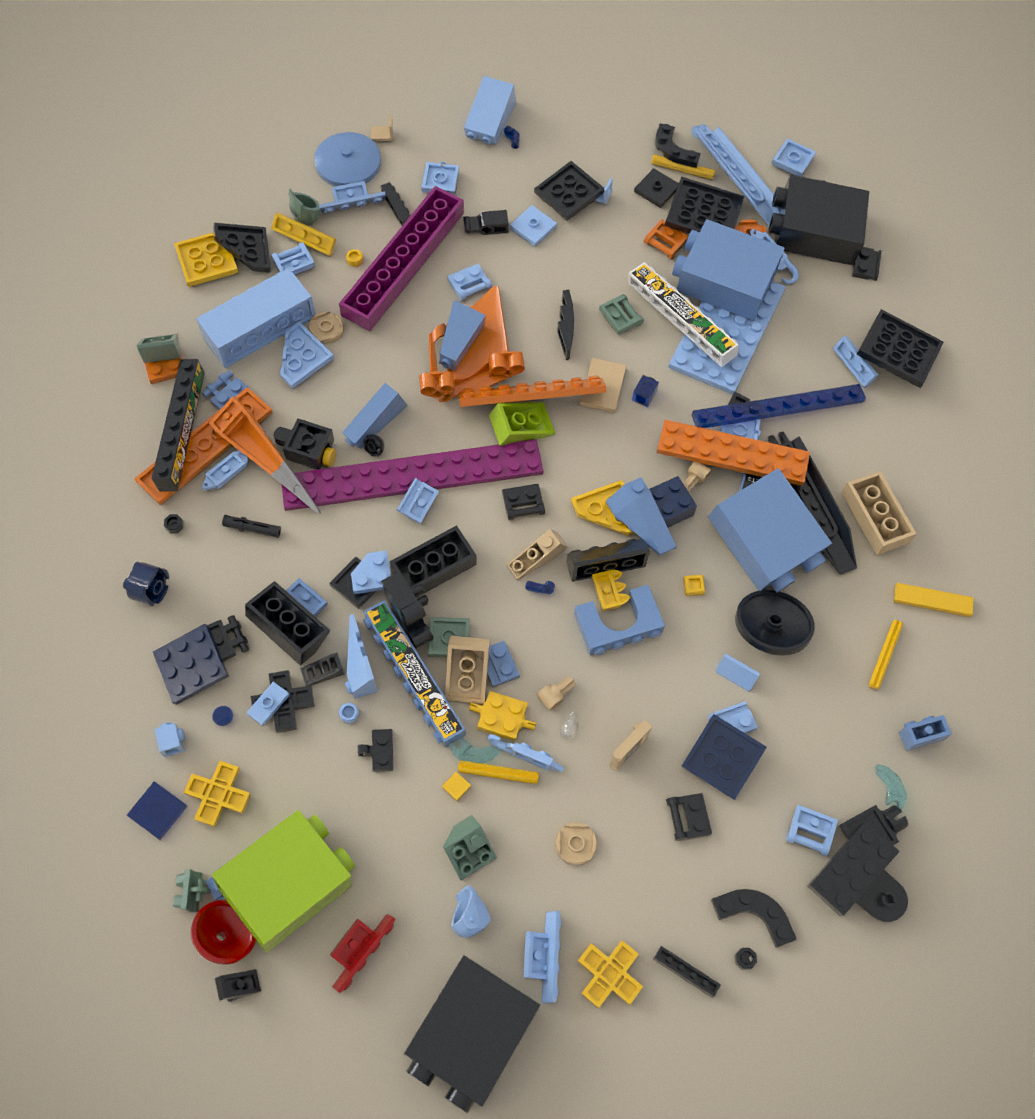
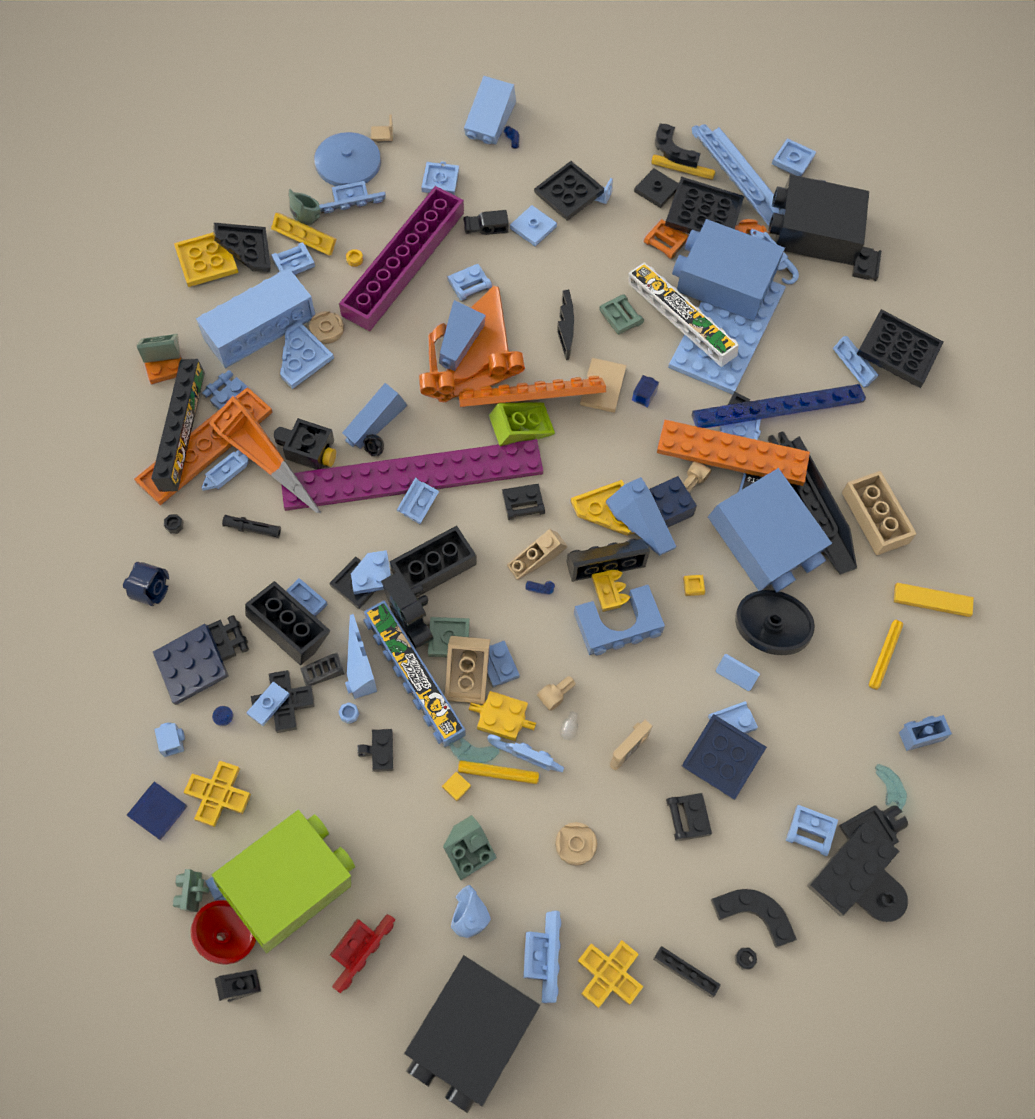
black piece [381,182,411,226] -> none

